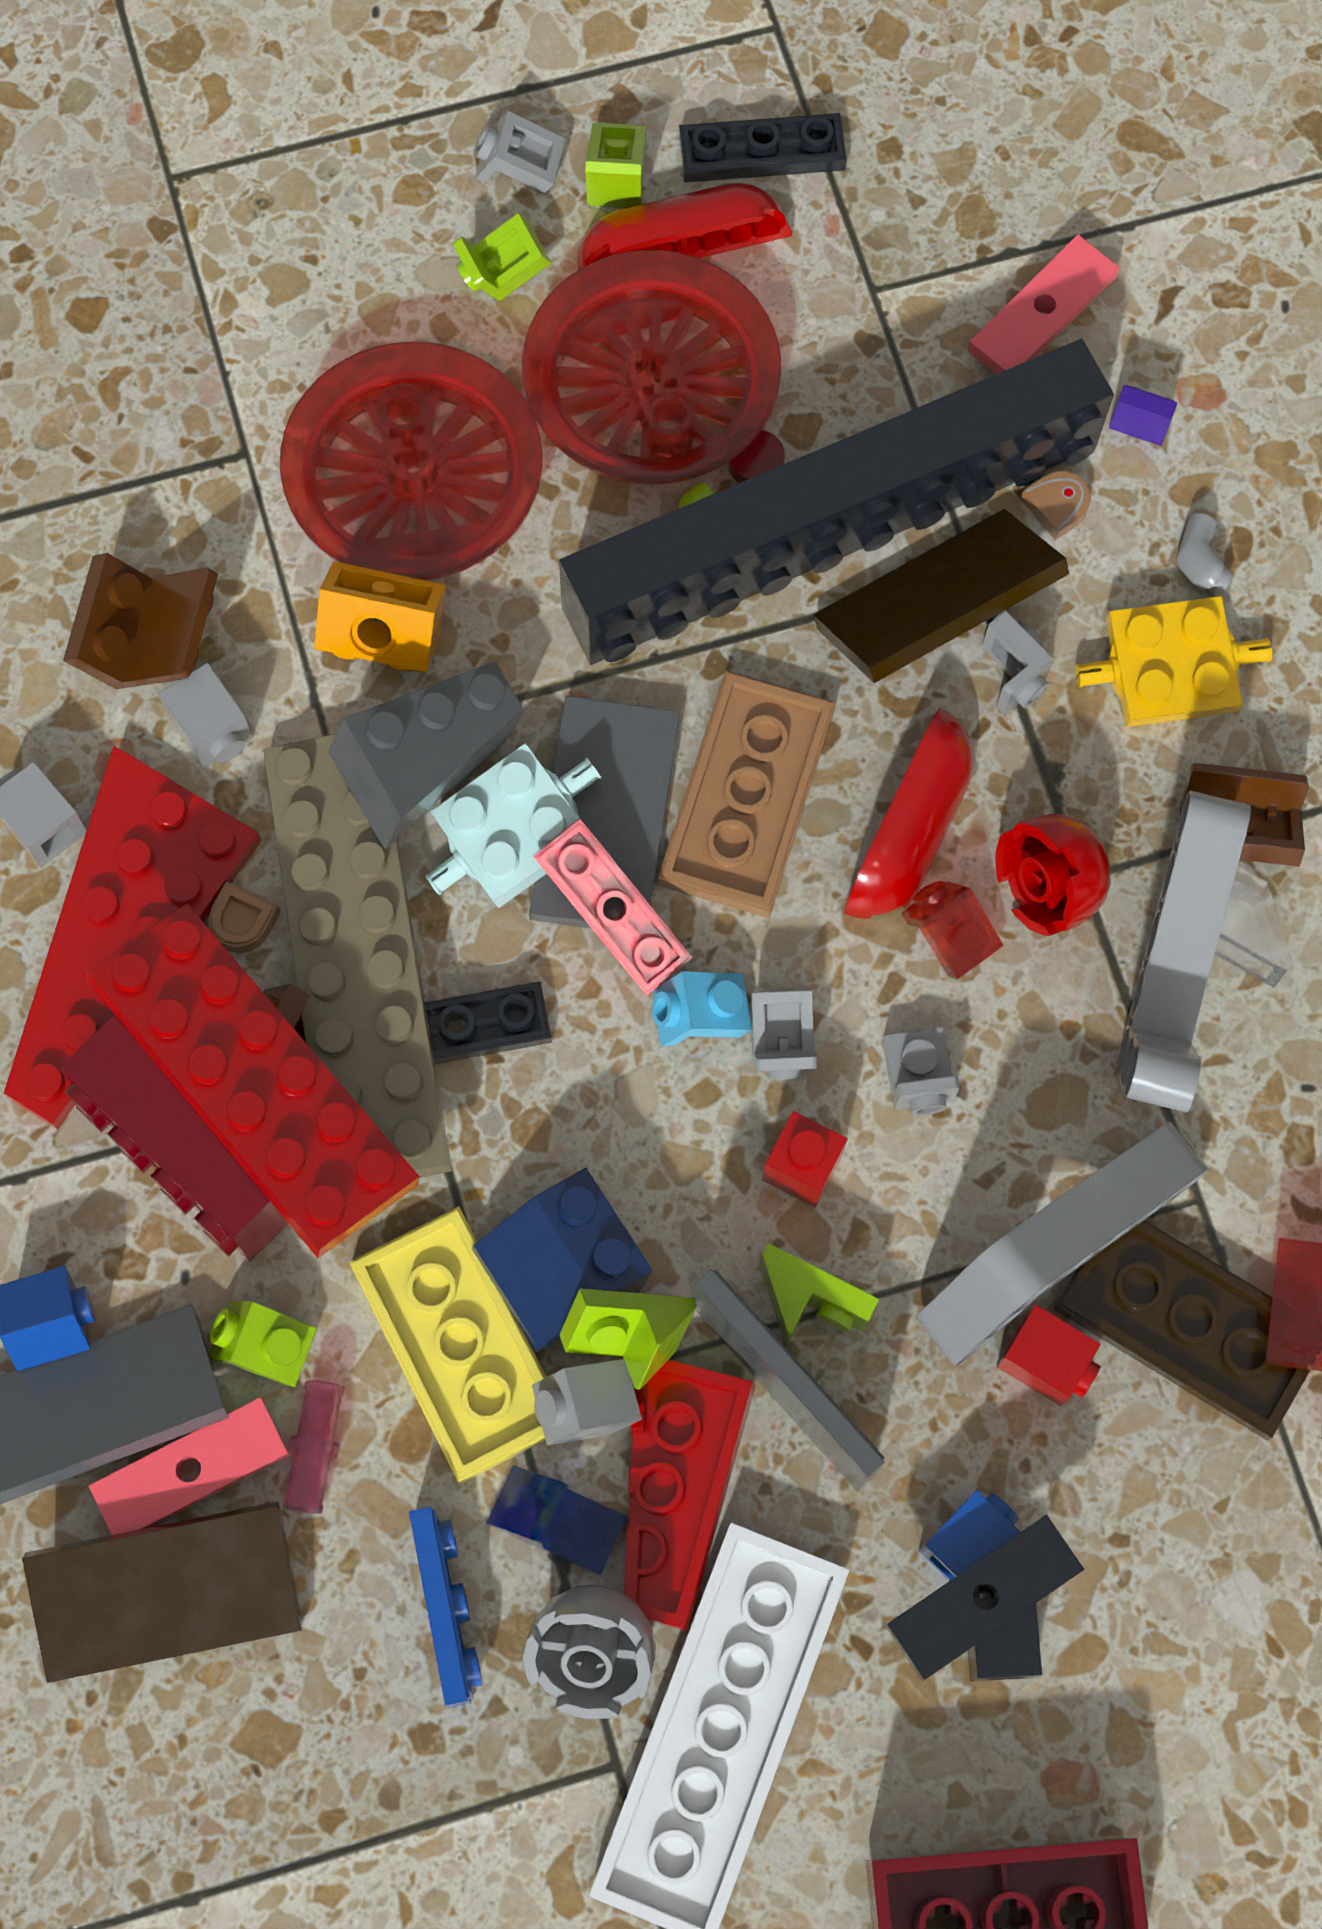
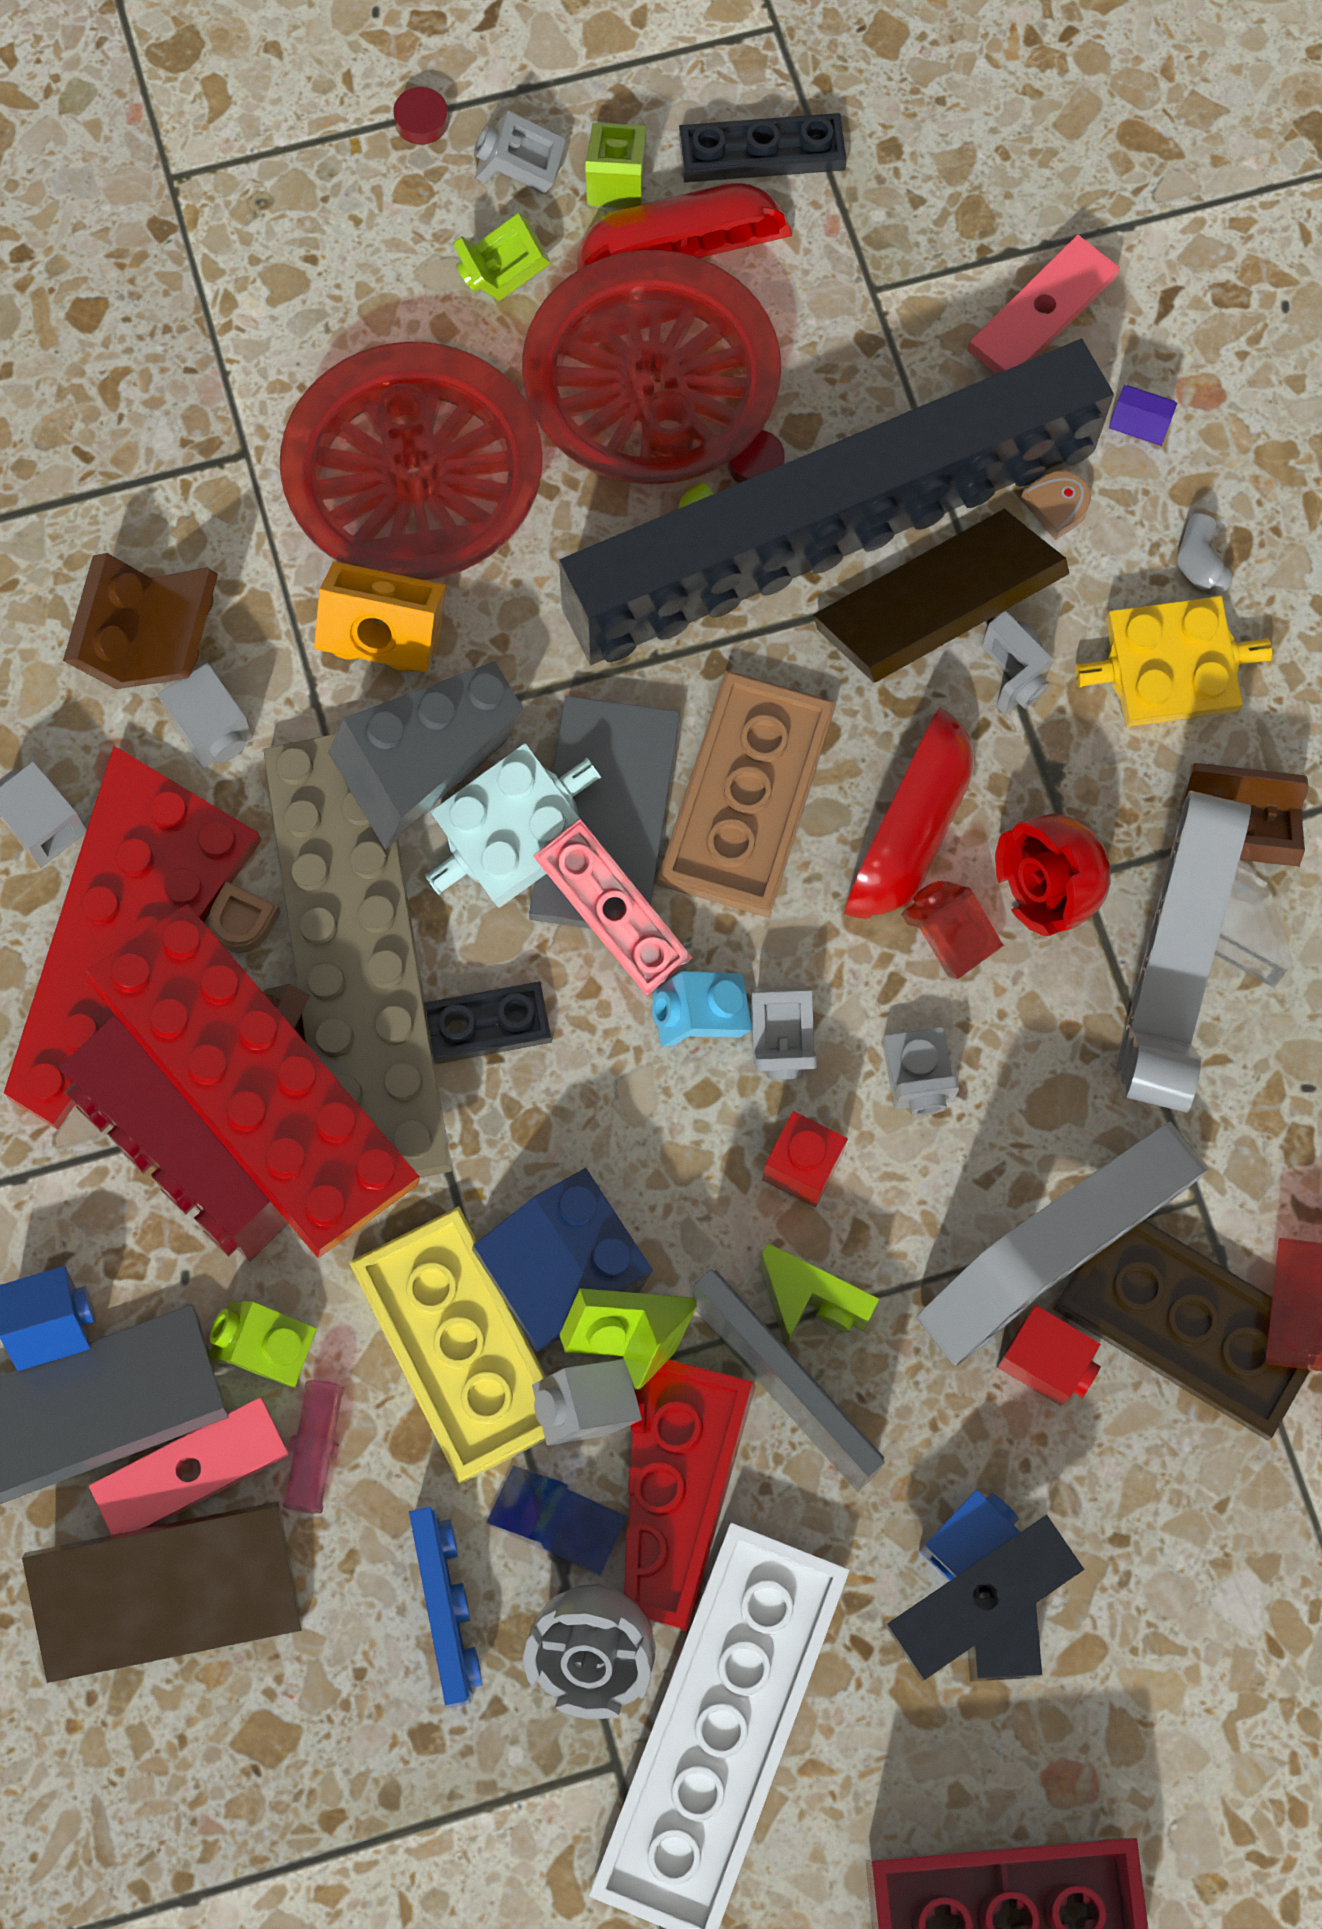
none -> dark red tile [393,87,449,145]

